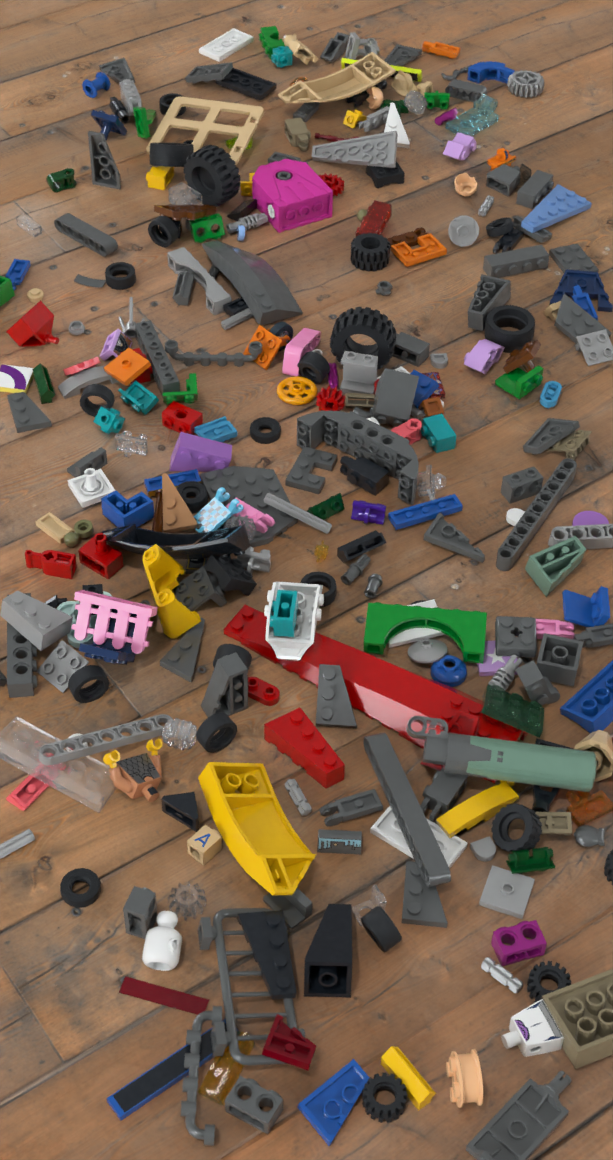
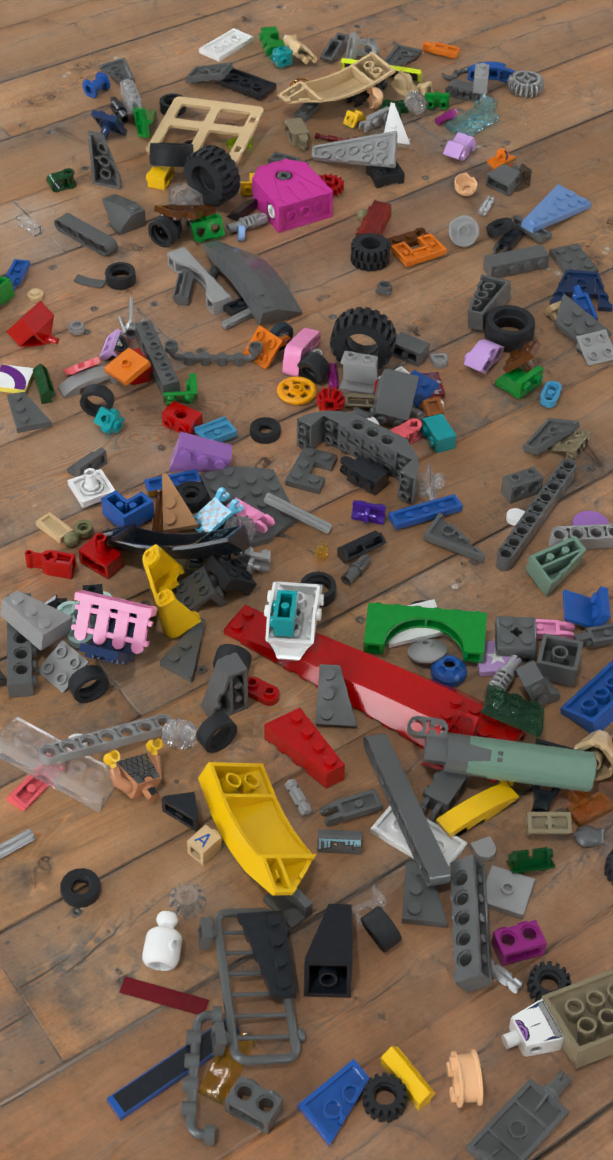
clear hips [115,430,148,458] -> none
teal bracket [118,380,159,415] -> none
dark grey brick [123,886,158,939] -> none
dark red wing [262,1014,316,1070] -> none
dark green hinge [307,493,345,520] -> none
dark grey pin [364,574,383,598] -> none
black tyre [491,803,542,853] -> none
dark grey brick [516,170,554,209] -> none
none -> dark grey wedge [102,194,146,235]
none -> dark grey brick [450,854,492,993]
none -> light grey brick [473,63,489,94]

